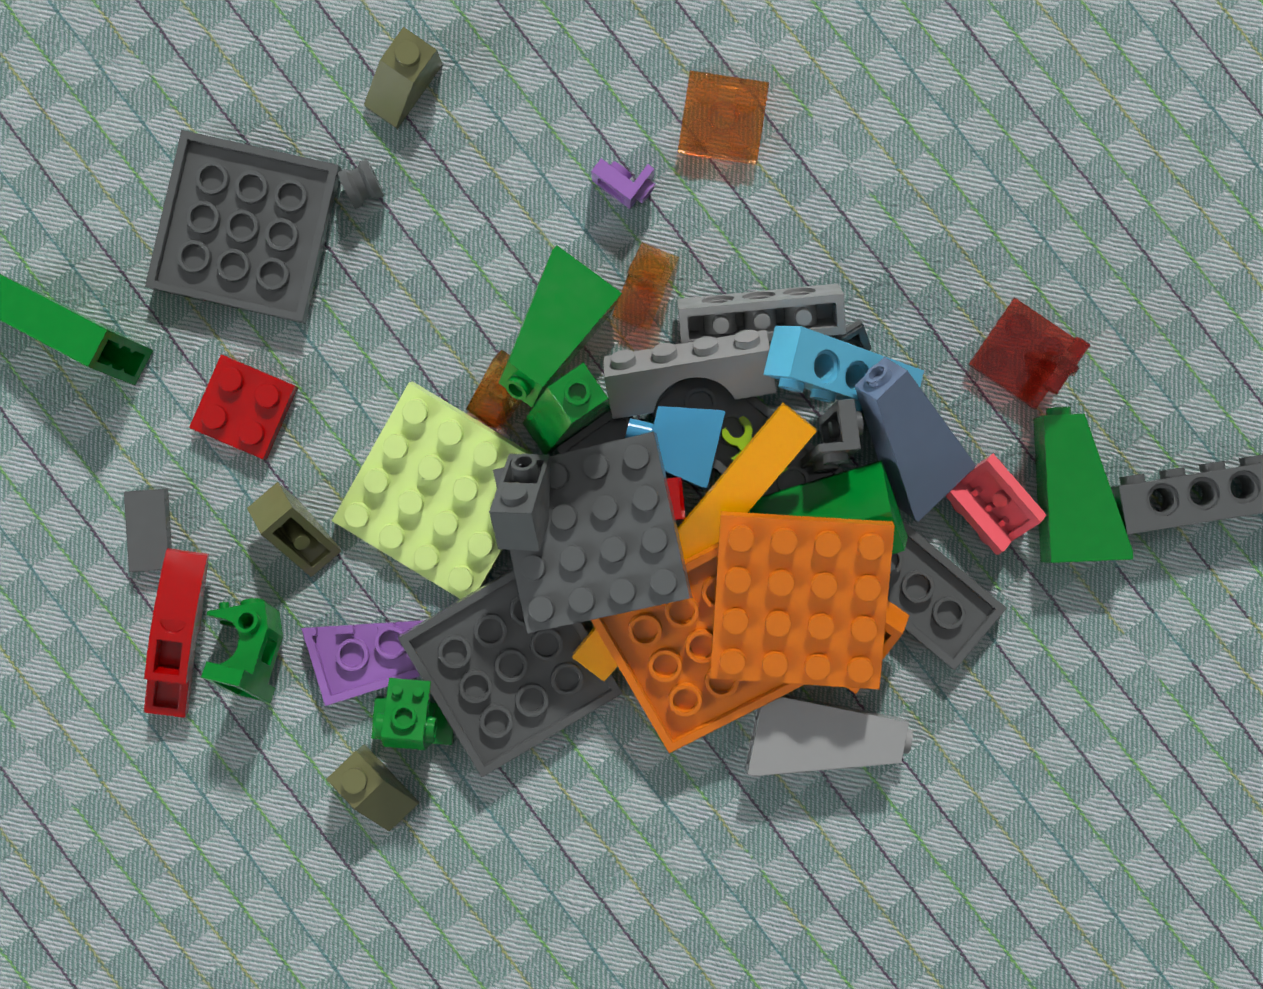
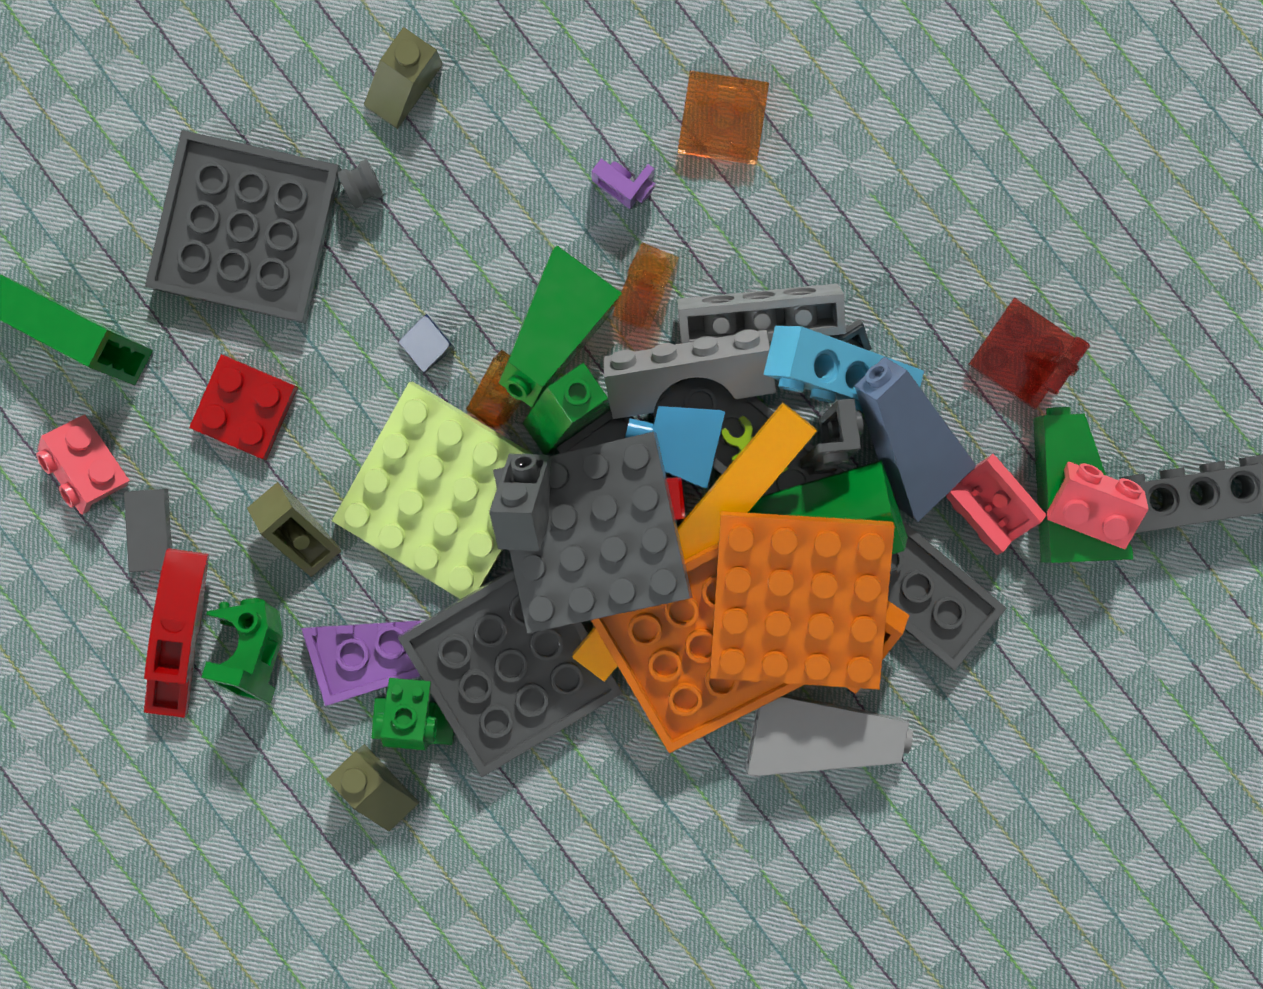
none -> coral bracket [36,414,130,515]
none -> slope [398,314,455,373]
none -> coral bracket [1047,462,1149,549]

